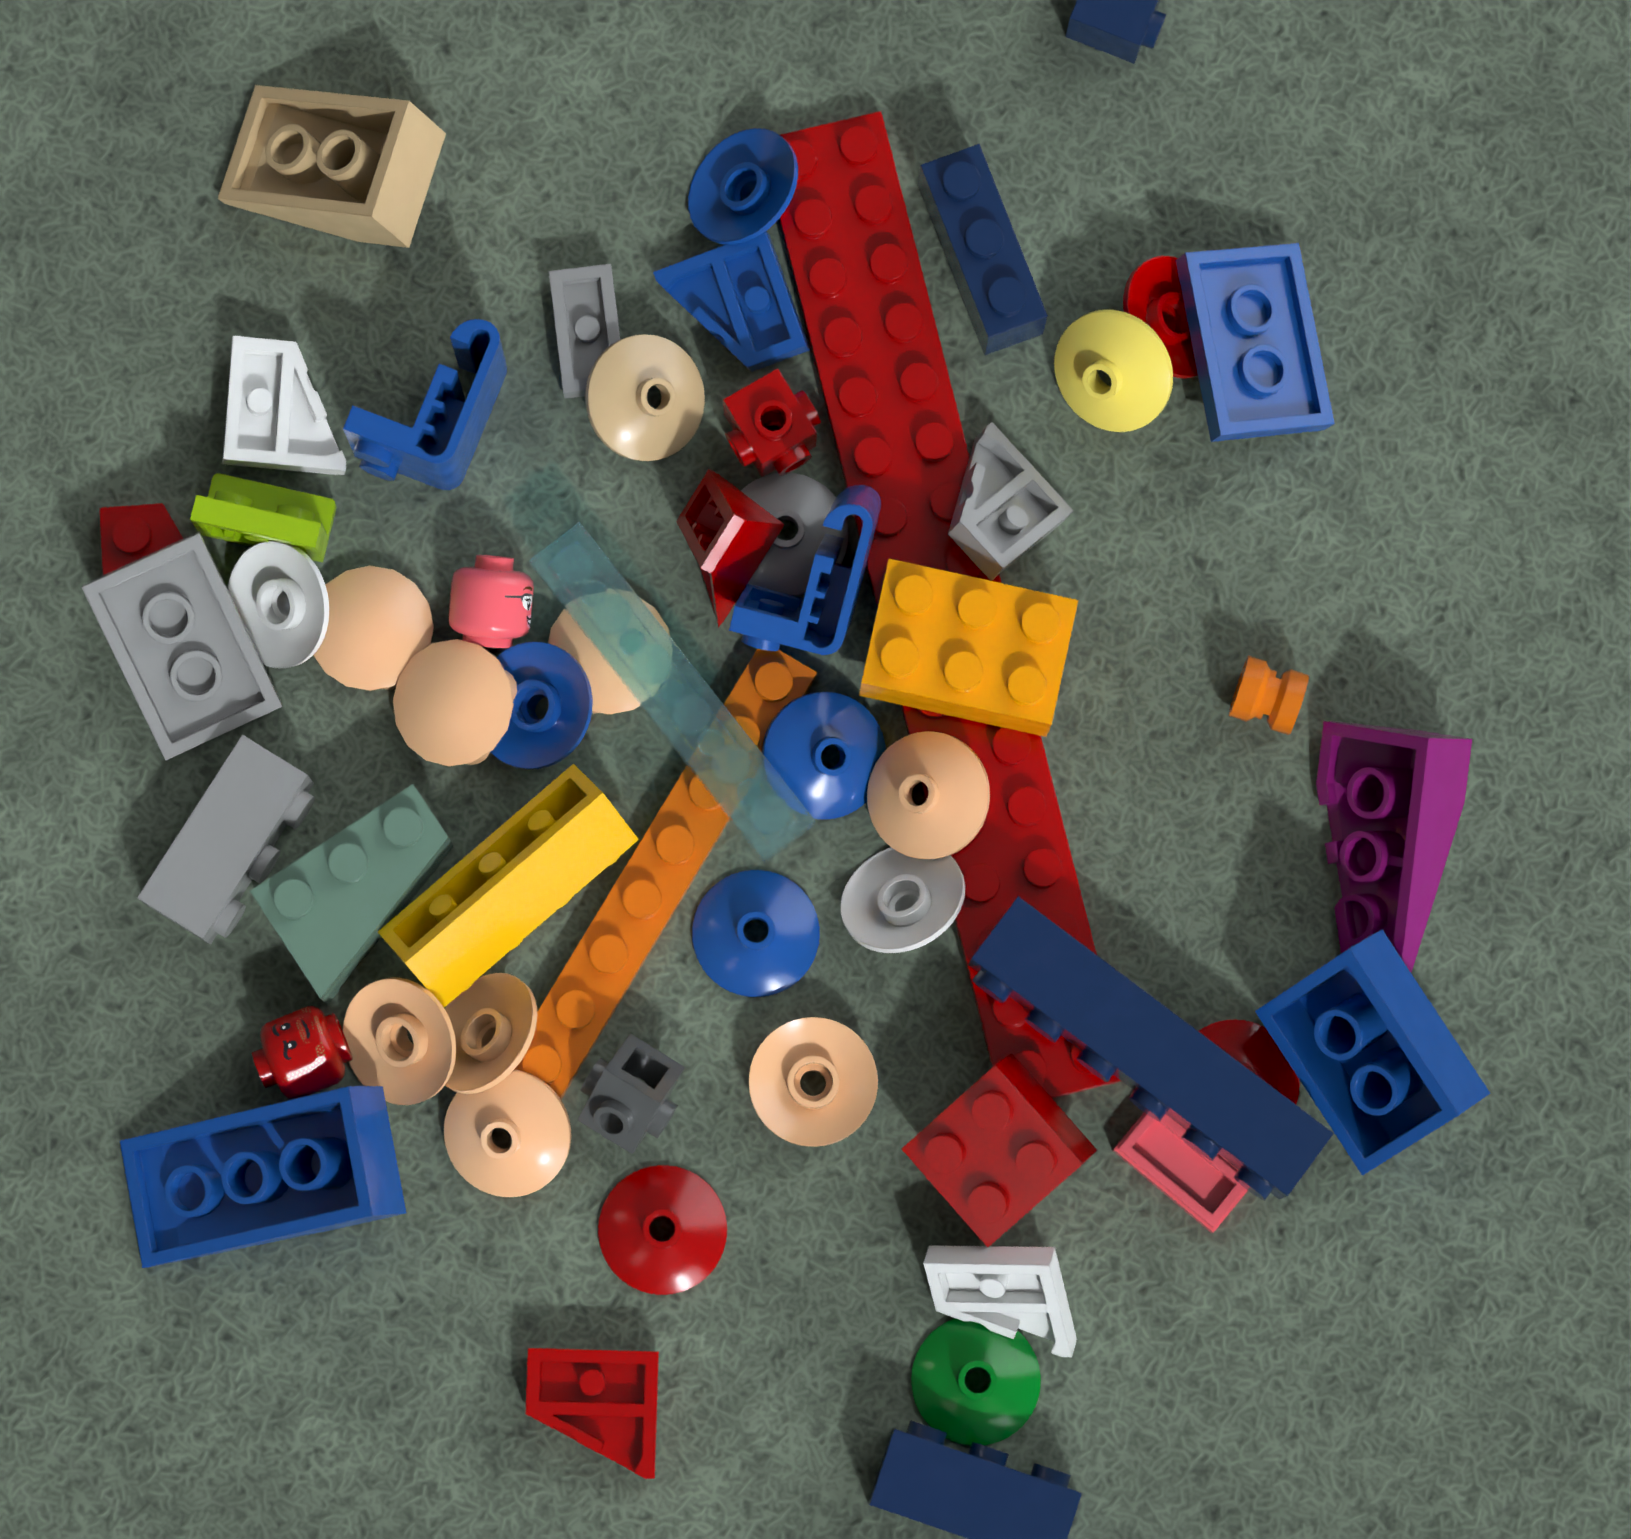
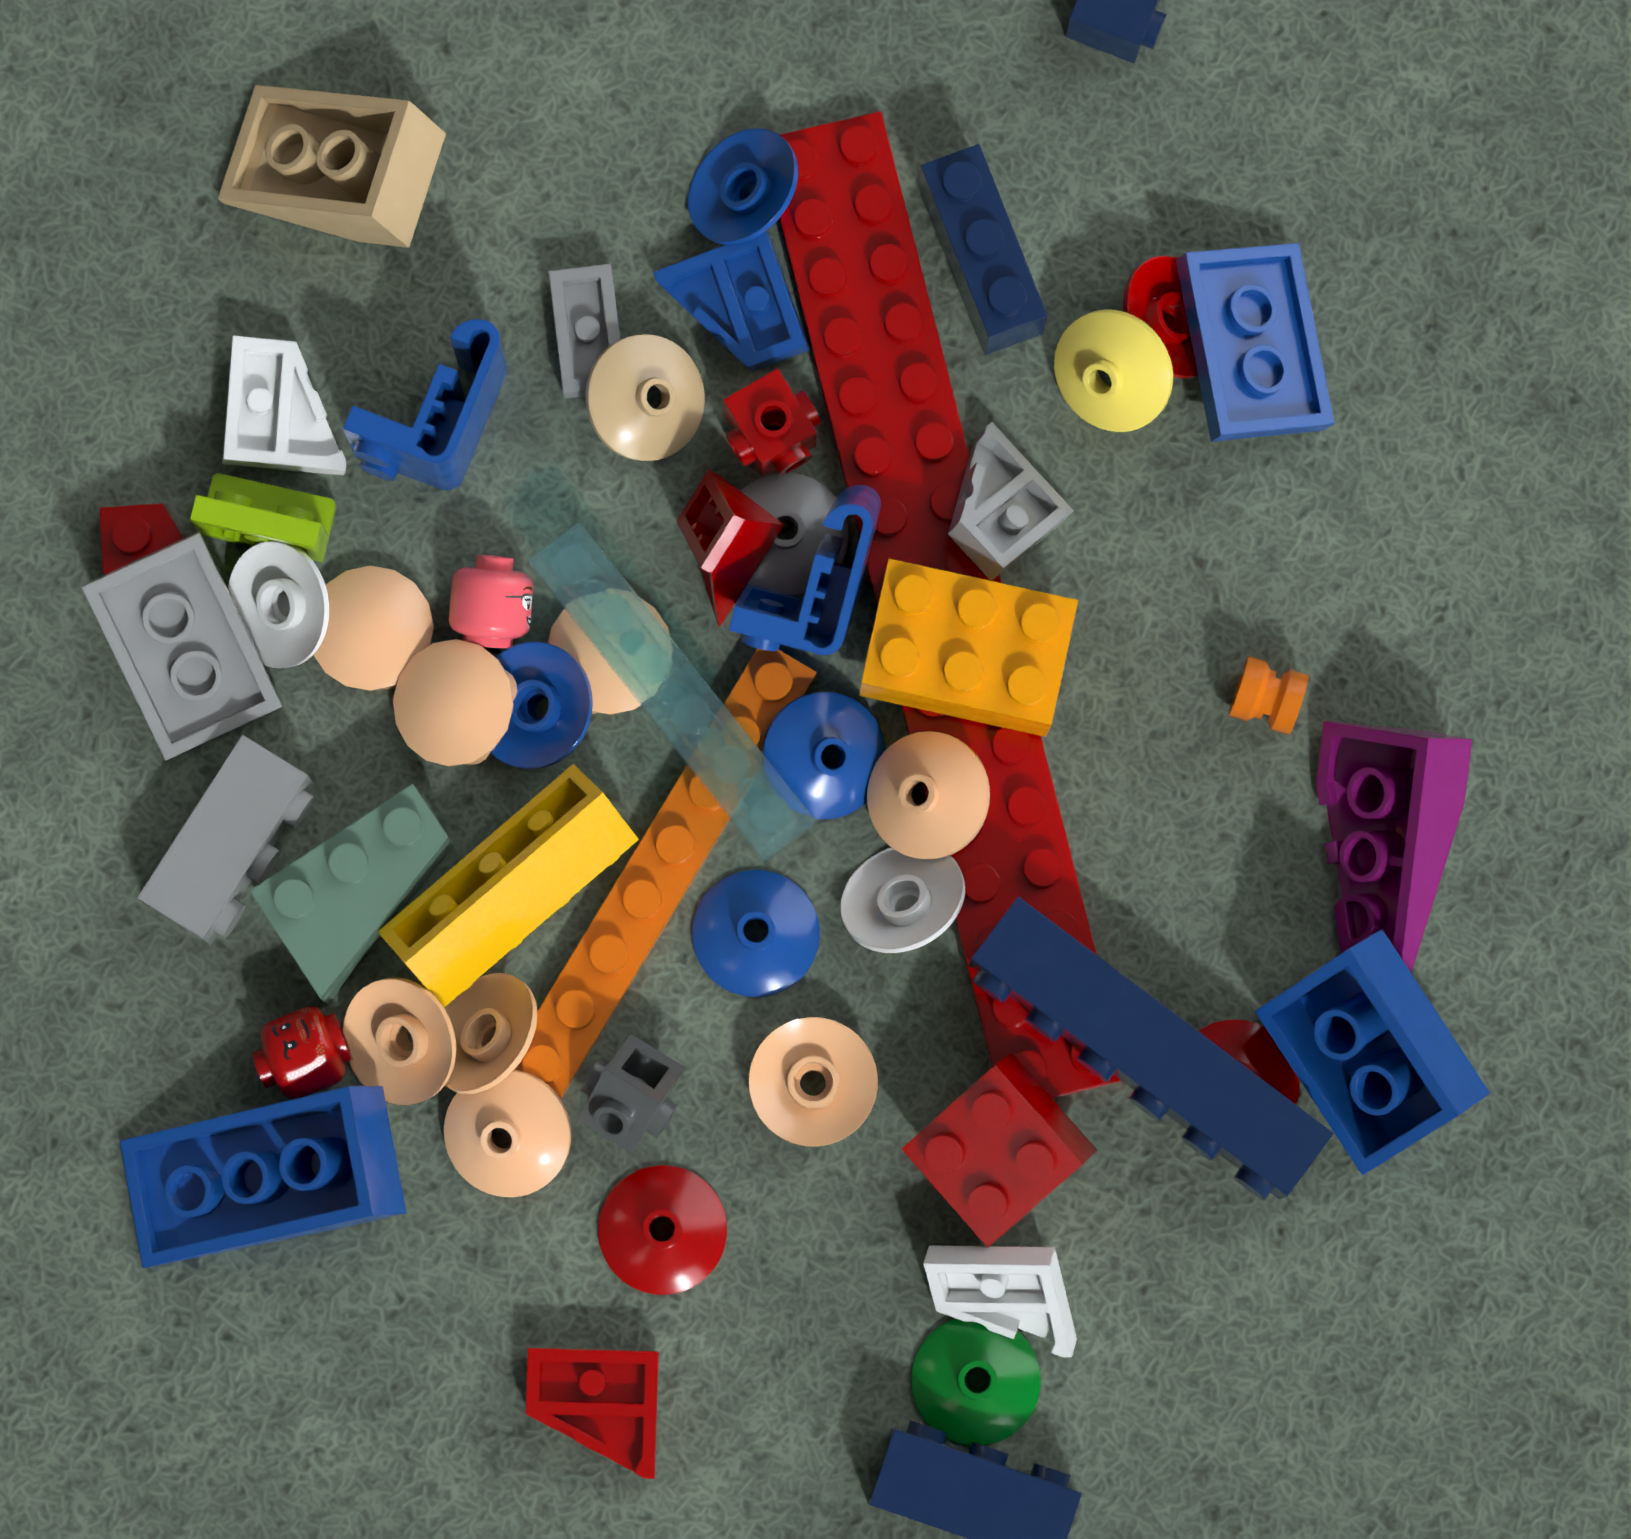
coral tile [1112,1112,1248,1233] -> none

